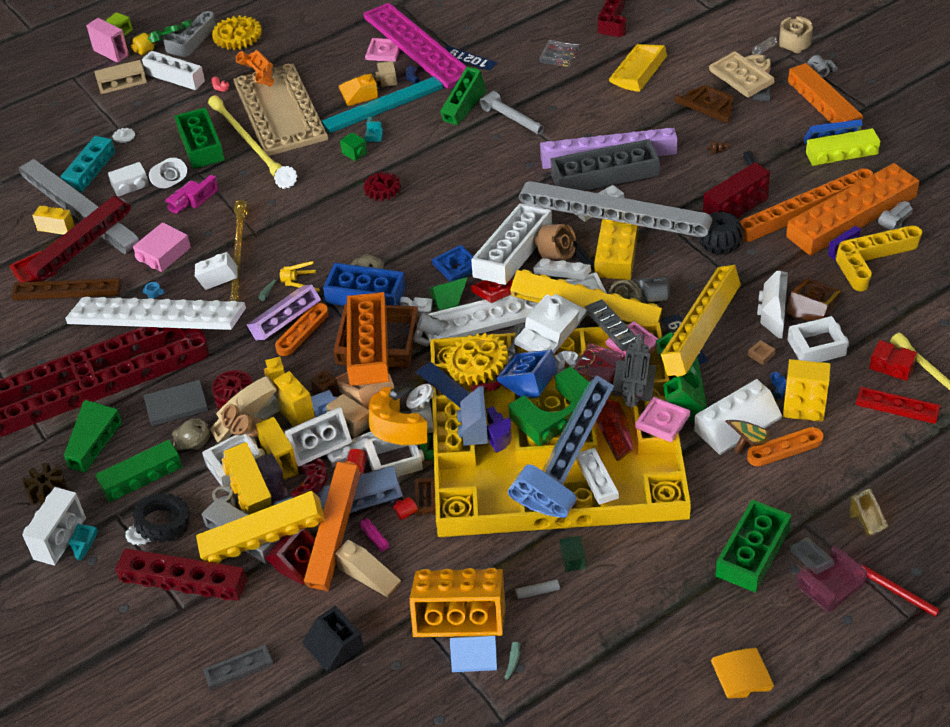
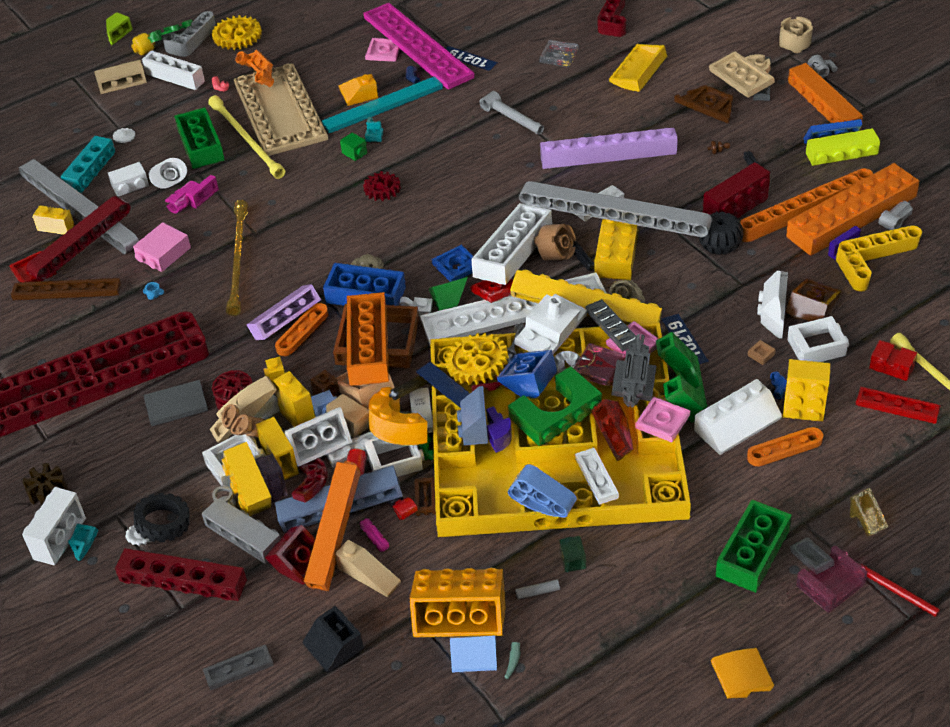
green slope [64,400,122,473] -> none
white plate [66,297,246,330] -> none
bright pink brick [86,18,129,63] -> none
green brick [95,440,182,502] -> none
dark tan hair [172,419,211,451] -> none
white brick [195,252,237,290] -> none
yellow brick [196,491,325,564] -> none
sand green helmet [259,279,276,301] -> none
white piece [274,166,297,189] -> none
yellow plant [280,261,321,292] -> none
tan brick [375,61,397,87] -> none
white gear [406,384,434,411] -> none
light grey piece [413,312,444,347] -> none
green slope [440,67,487,125] -> none
white plate [533,259,591,280] -> none
sand blue brick [542,375,614,485] -> none
dark grey brick [550,139,660,191] -> none
dark grey piece [635,277,671,302] -> none
yellow brick [661,265,741,377] -> none
shield [725,420,769,454] -> none
clear axle [752,36,777,55] -> none

